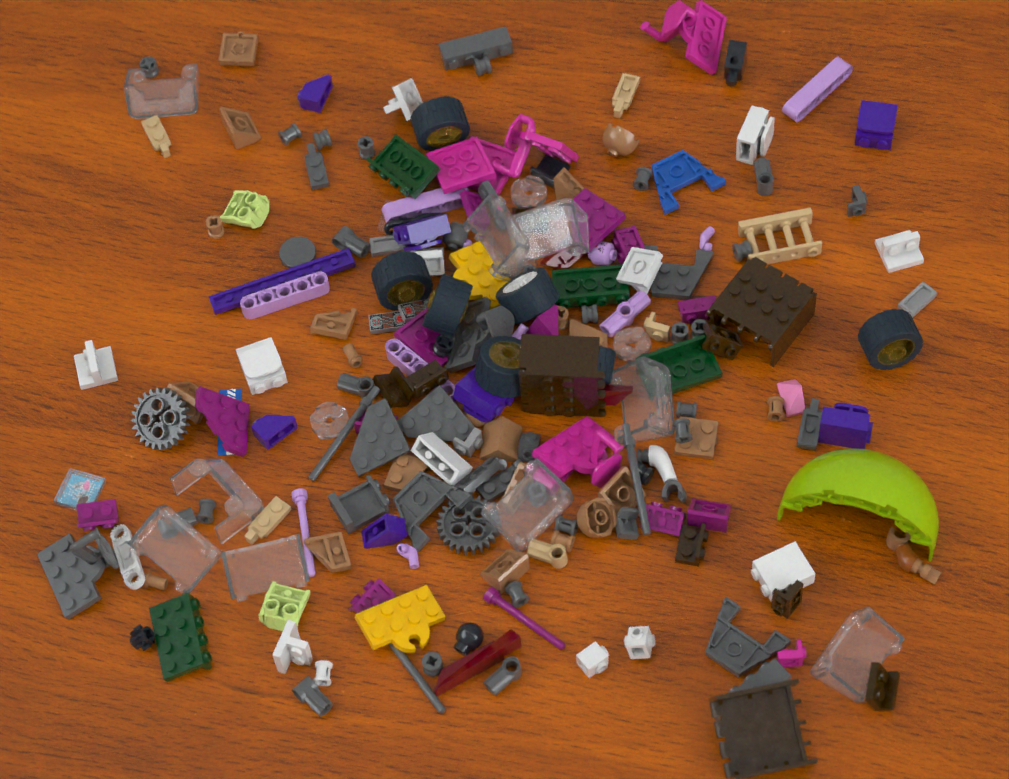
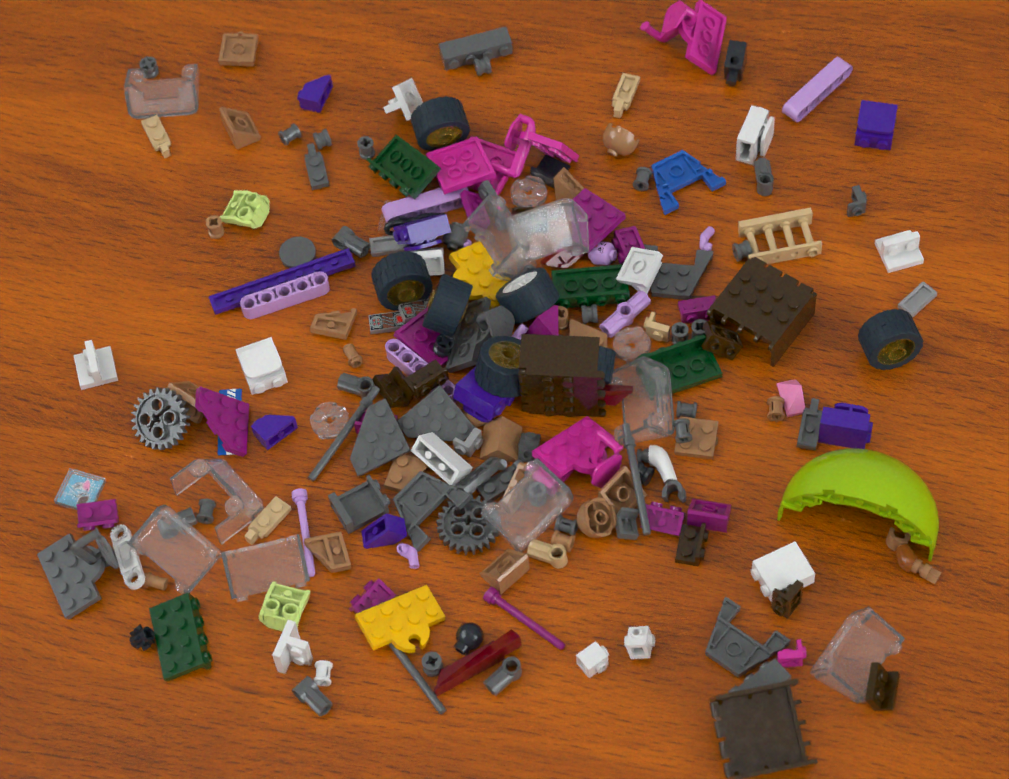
dark grey bush [505,581,530,607] -> none

